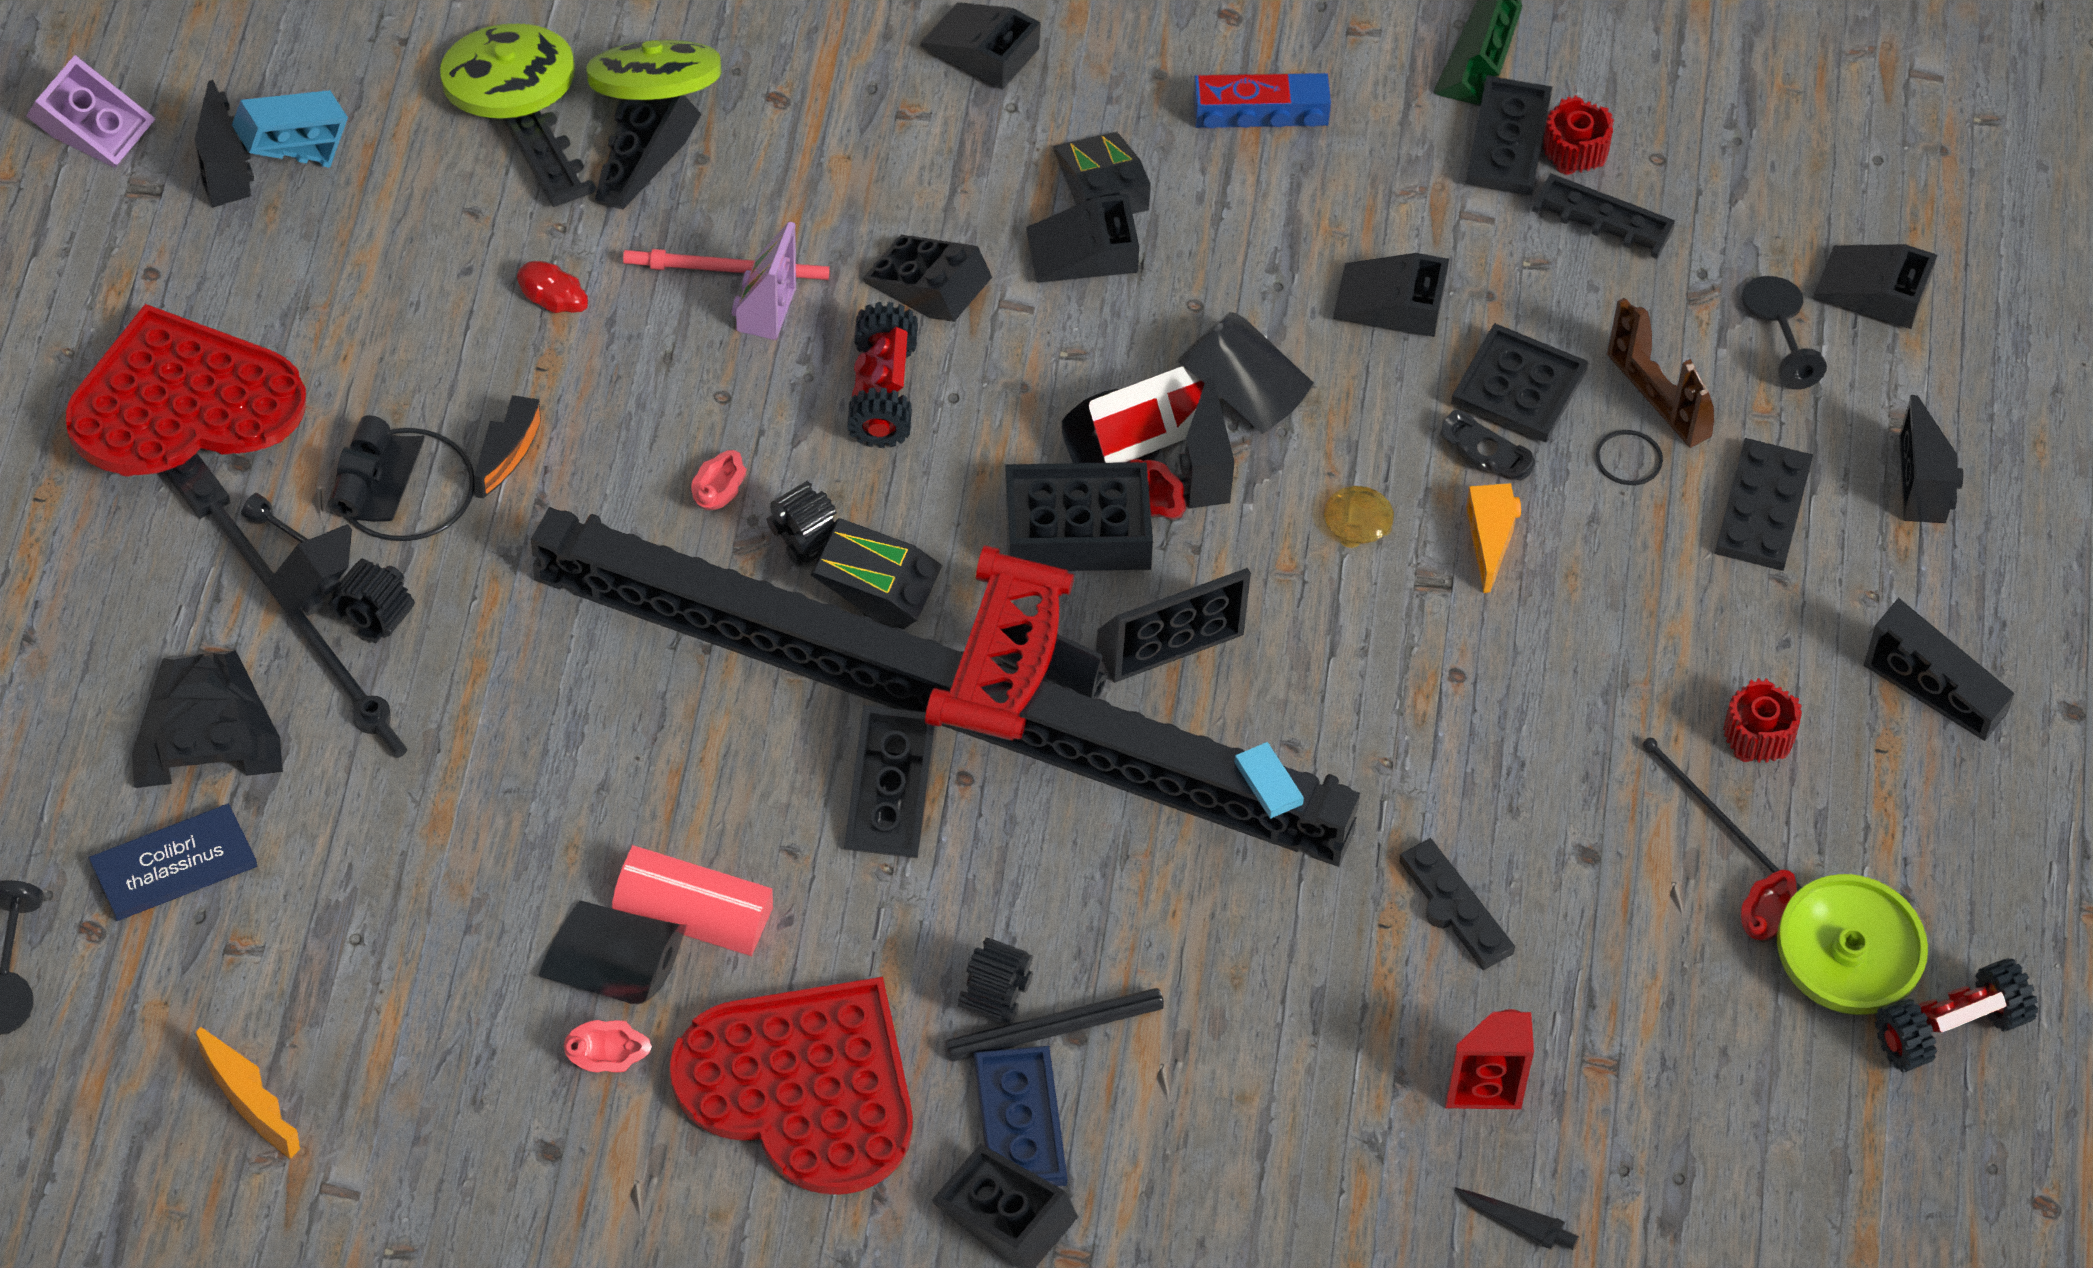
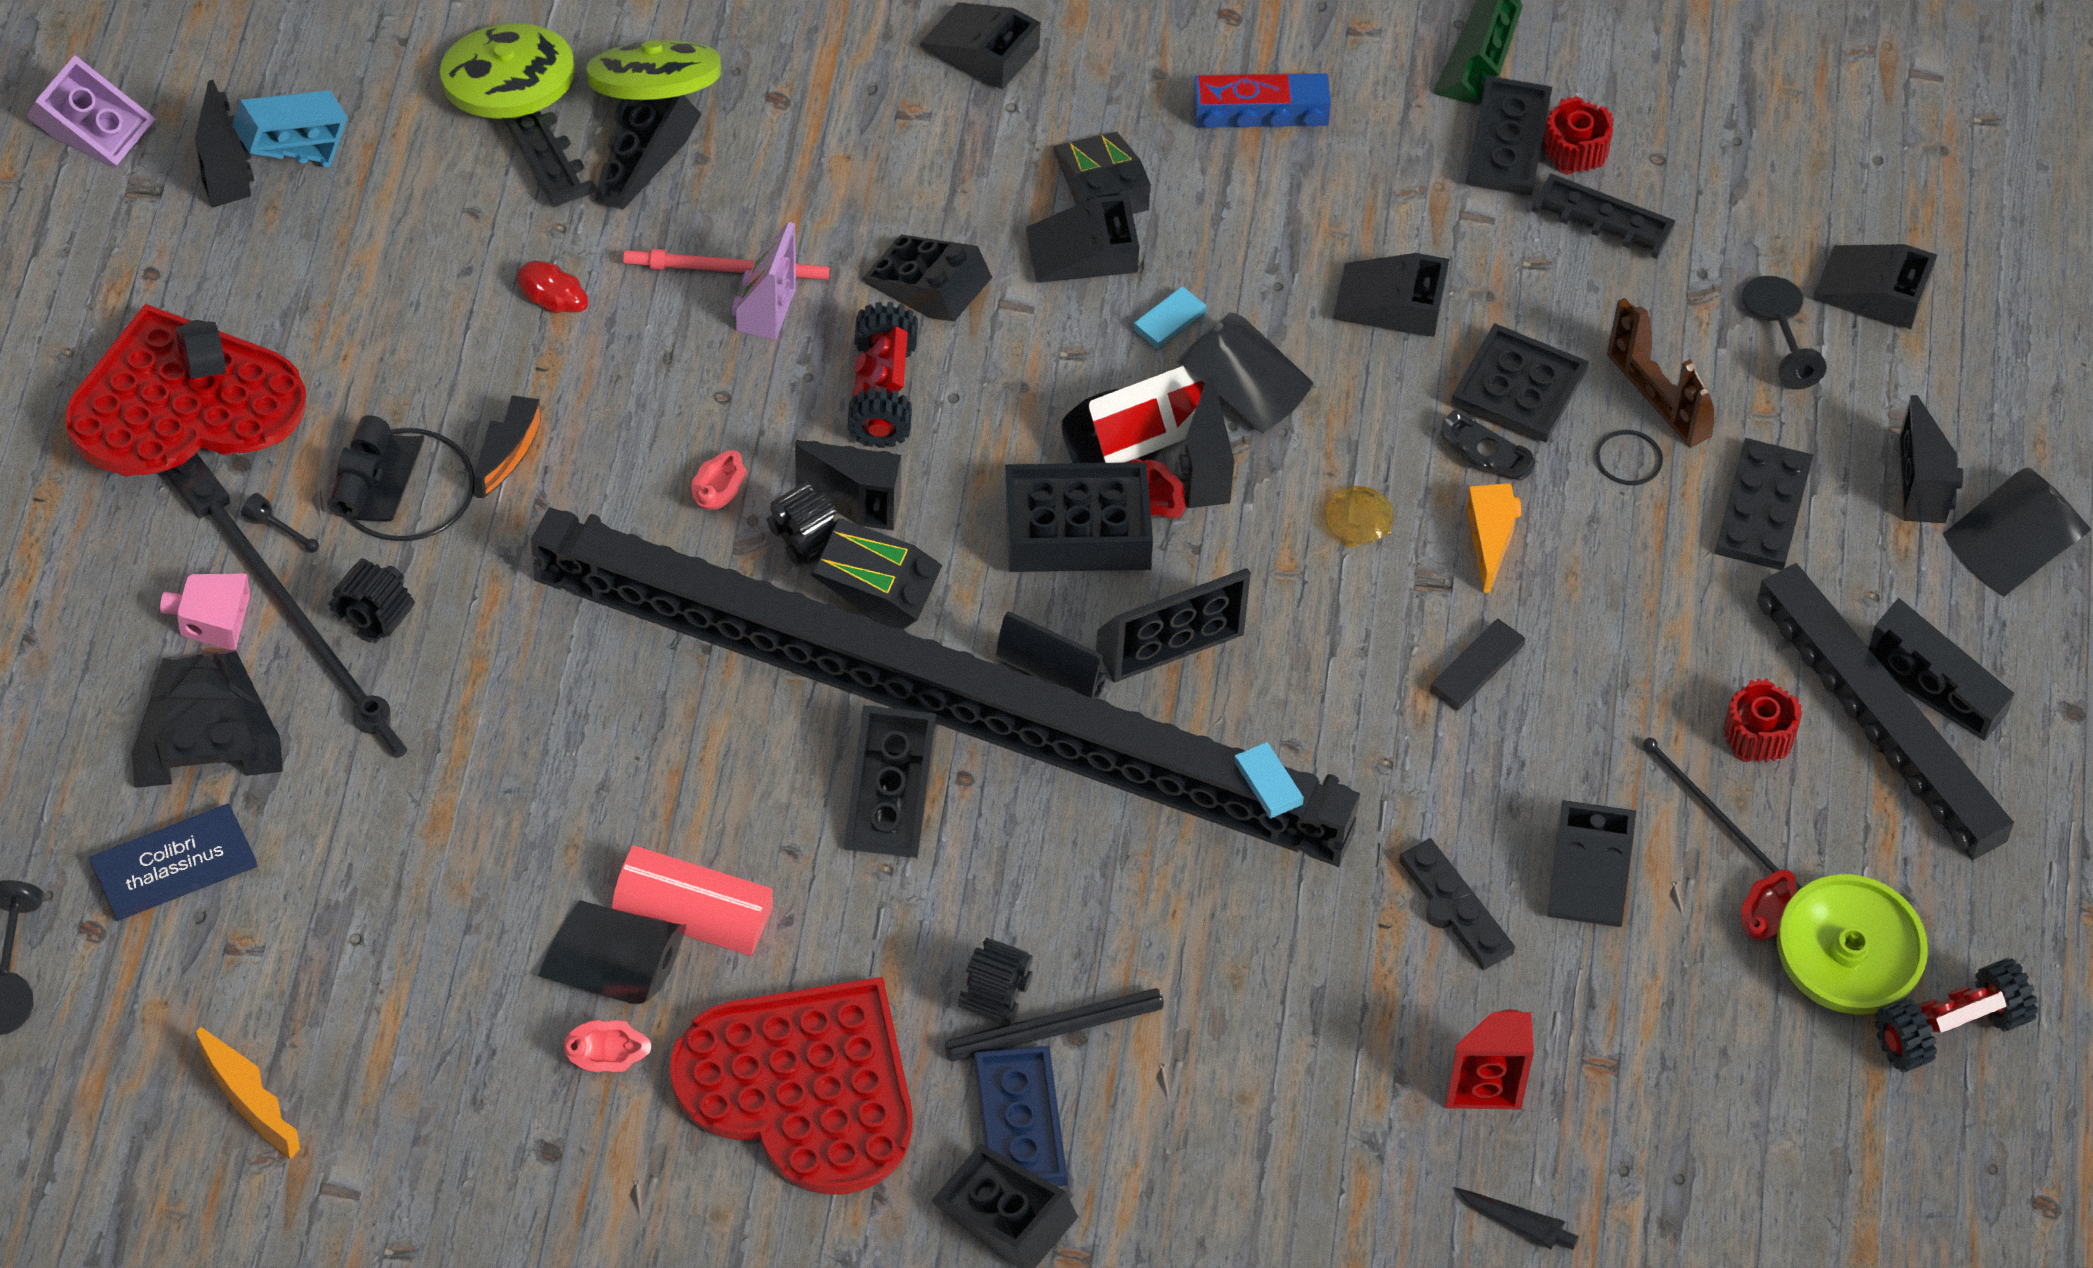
black slope [266,524,352,618] -> none
red piece [925,545,1074,740] -> none
none -> bright pink torso [160,573,250,650]
none -> black brick [175,320,226,379]
none -> black slope [795,440,901,531]
none -> medium azure tile [1134,286,1207,350]
none -> black tile [1430,618,1526,711]
none -> black slope [1547,800,1636,927]
none -> black brick [1757,562,2014,861]
none -> black piece [1943,467,2092,597]

